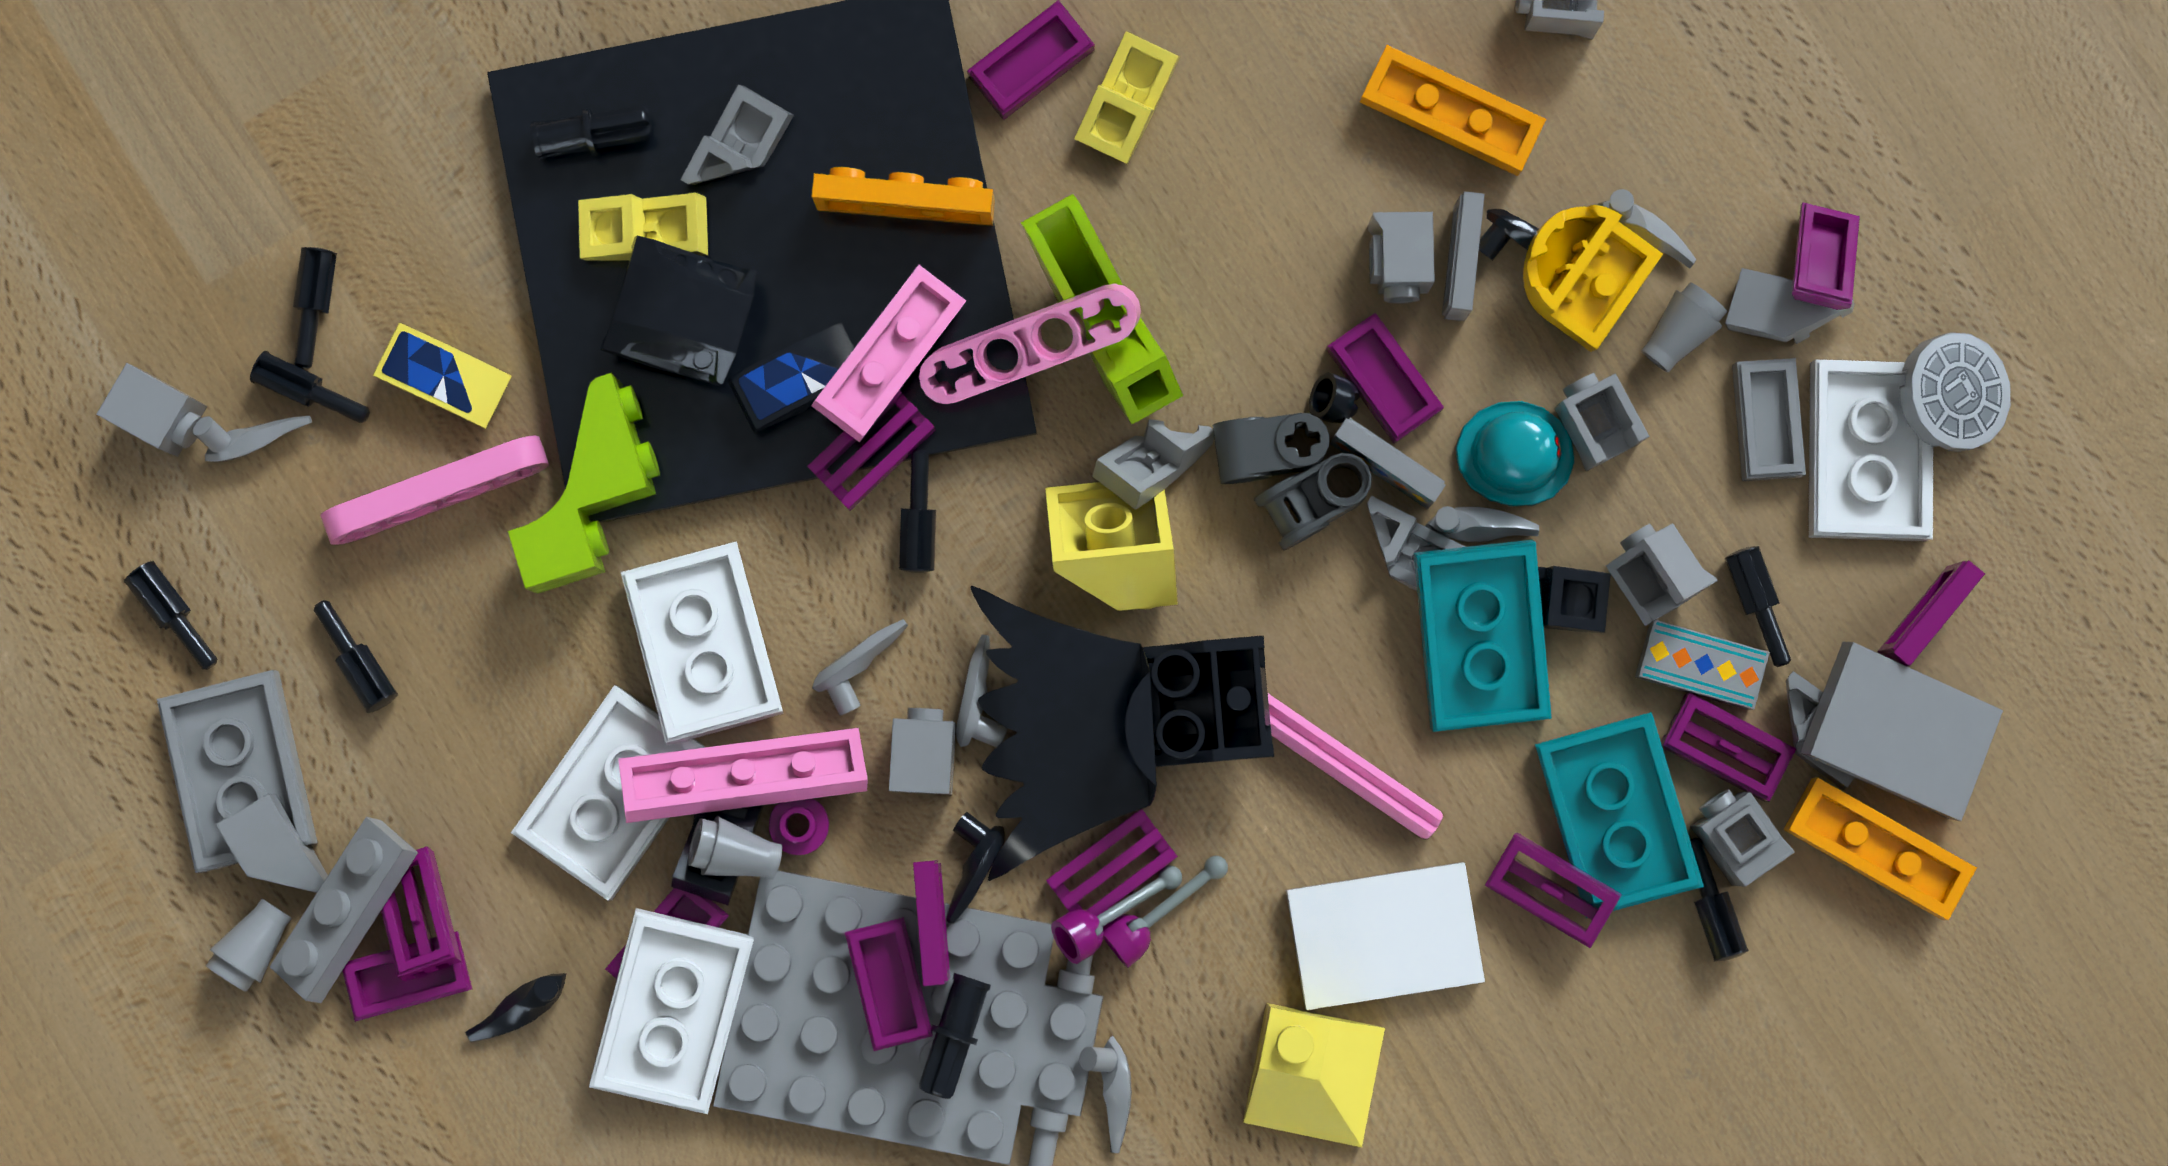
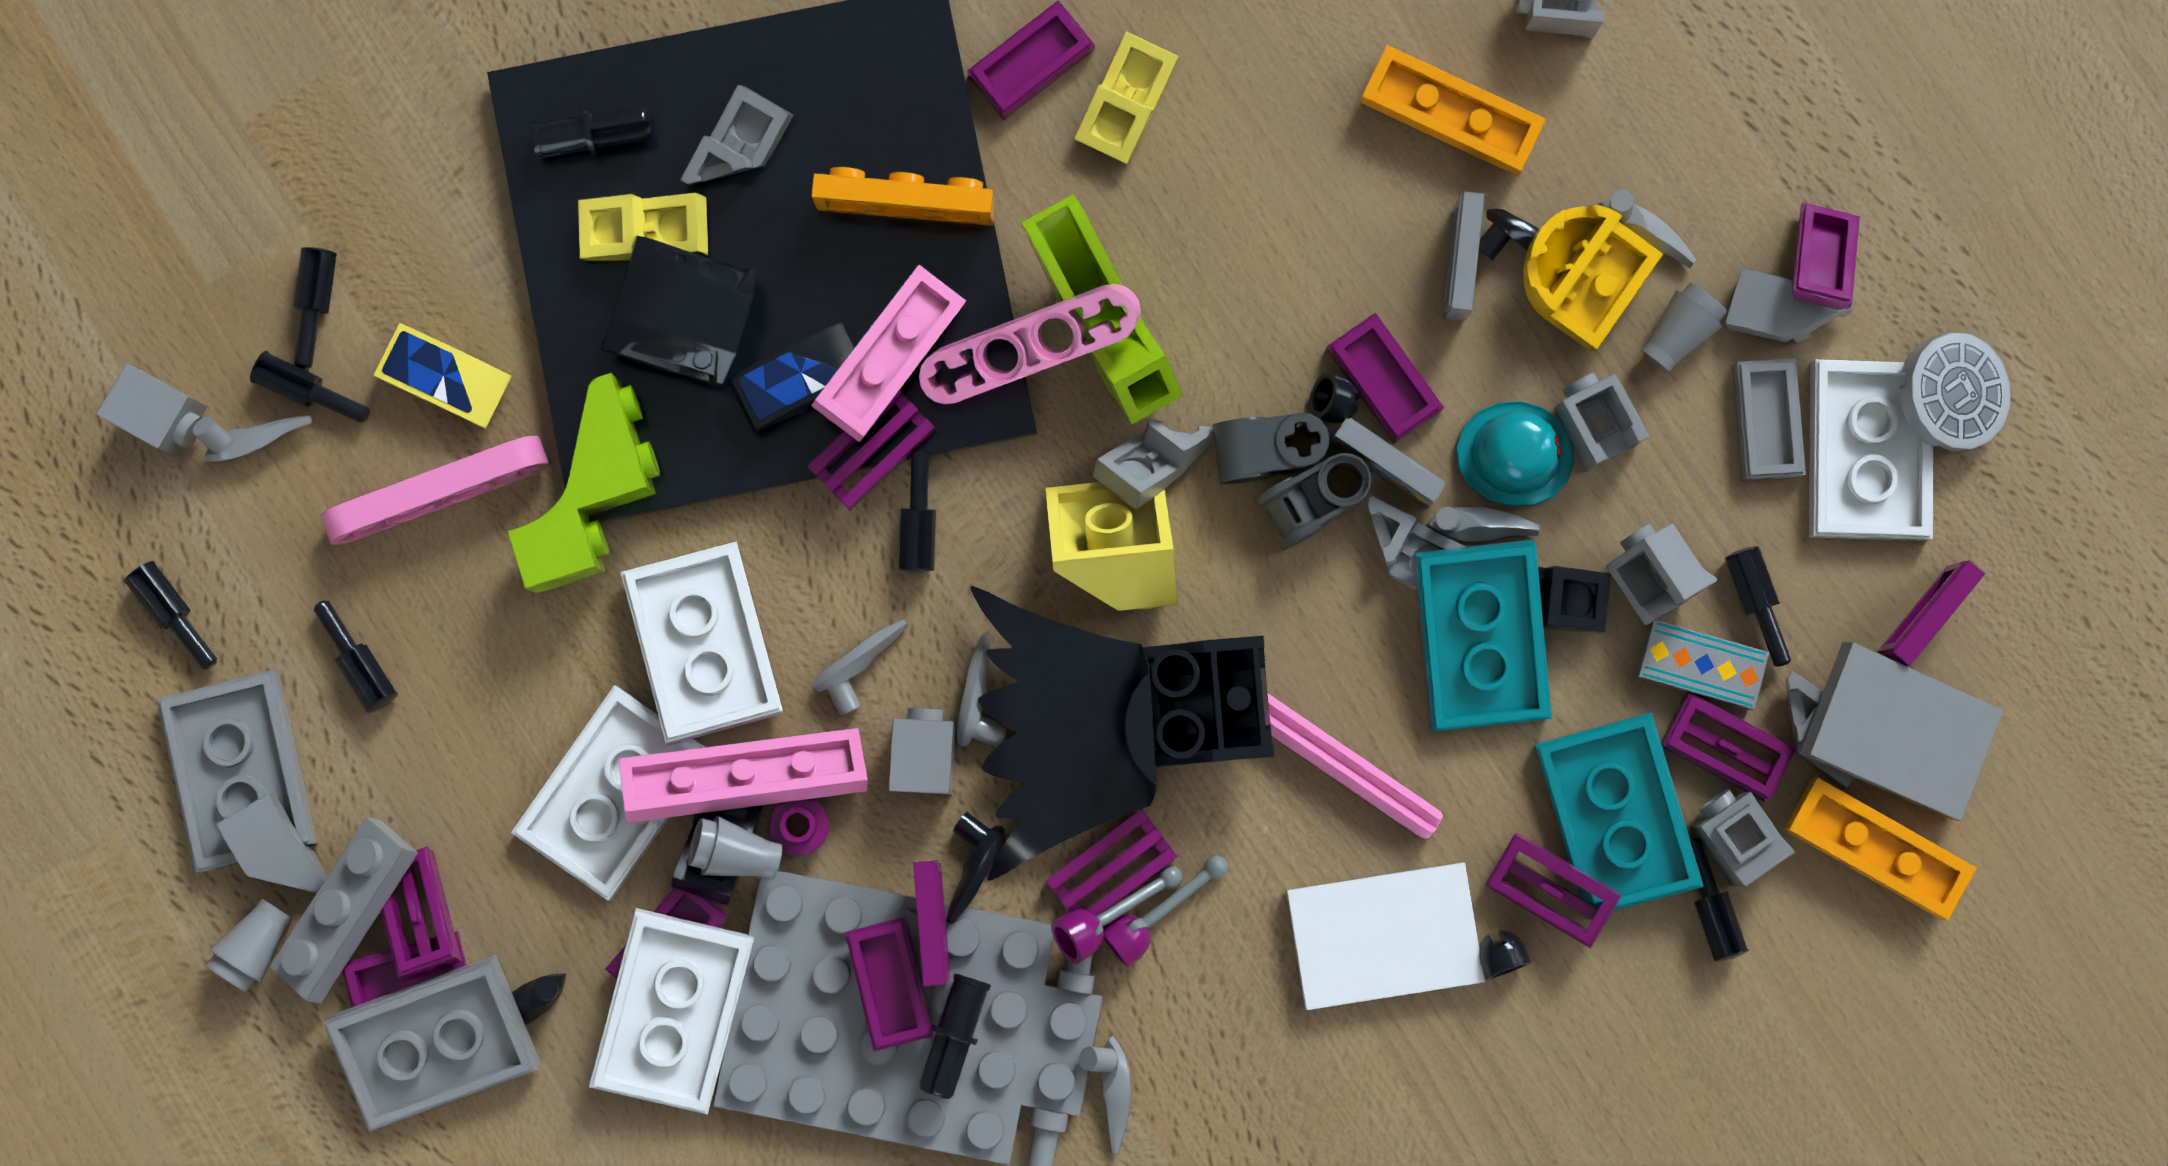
light yellow slope [1243,1003,1385,1147] -> none
light grey window [1368,212,1435,303] -> none
none -> light grey tile [323,954,541,1132]
none -> black hinge [1479,930,1531,980]

